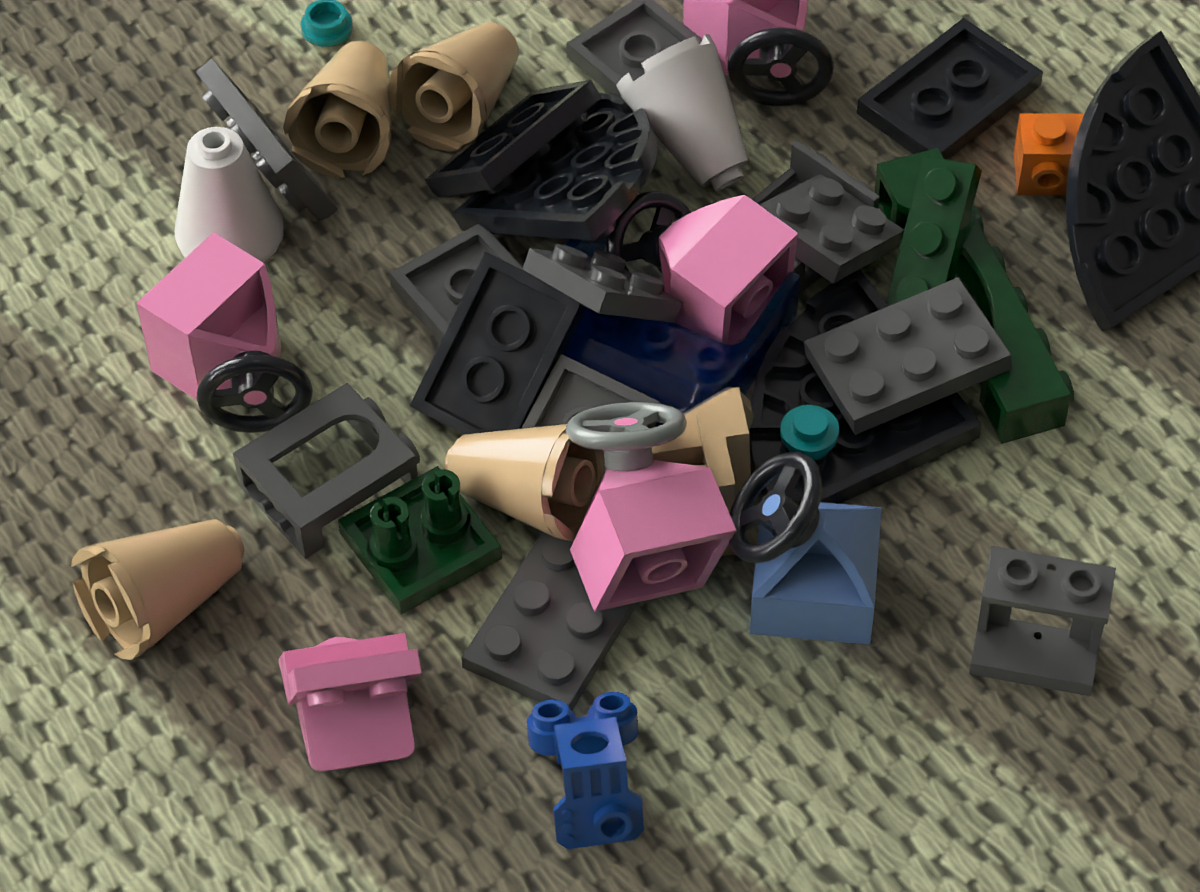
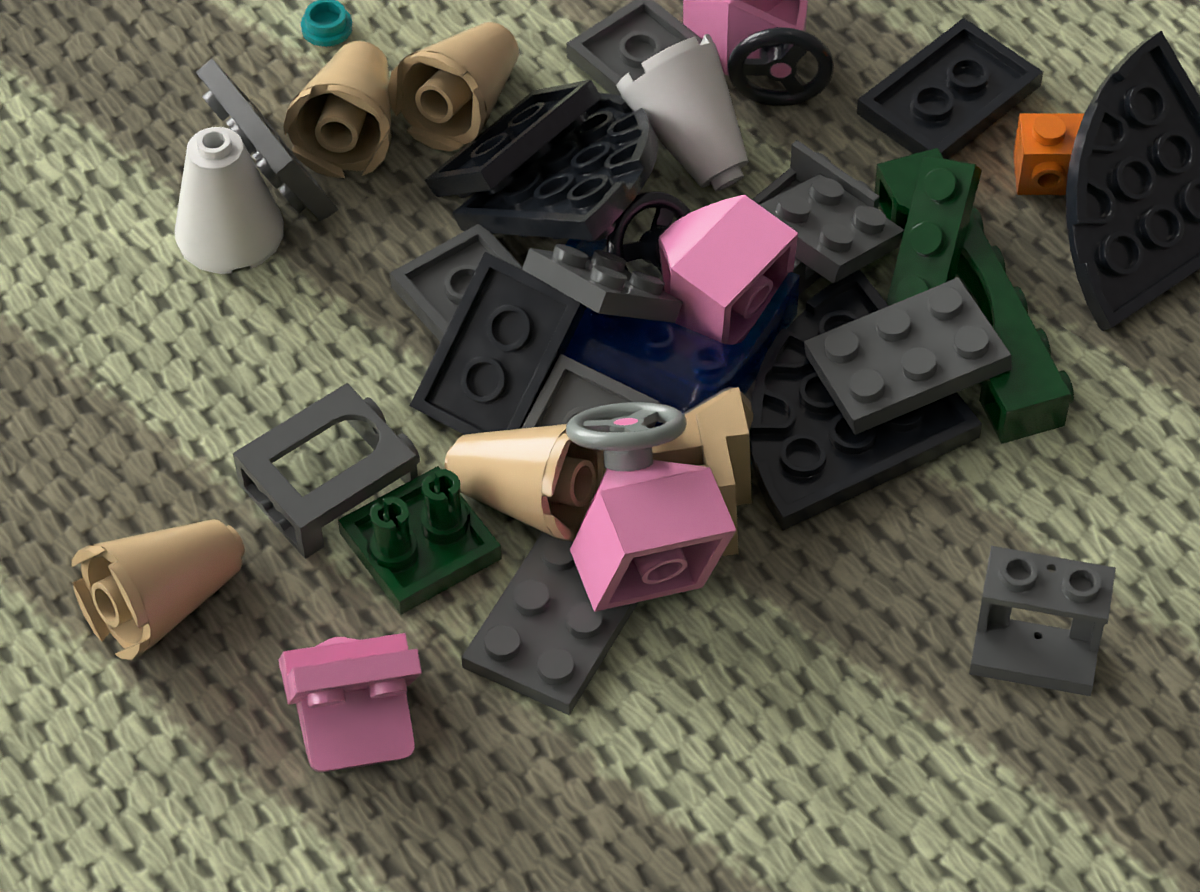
bright pink piece [136,232,313,433] -> none
blue piece [527,692,644,849] -> none
medium blue piece [729,452,882,645] -> none
teal plate [780,405,839,460] -> none

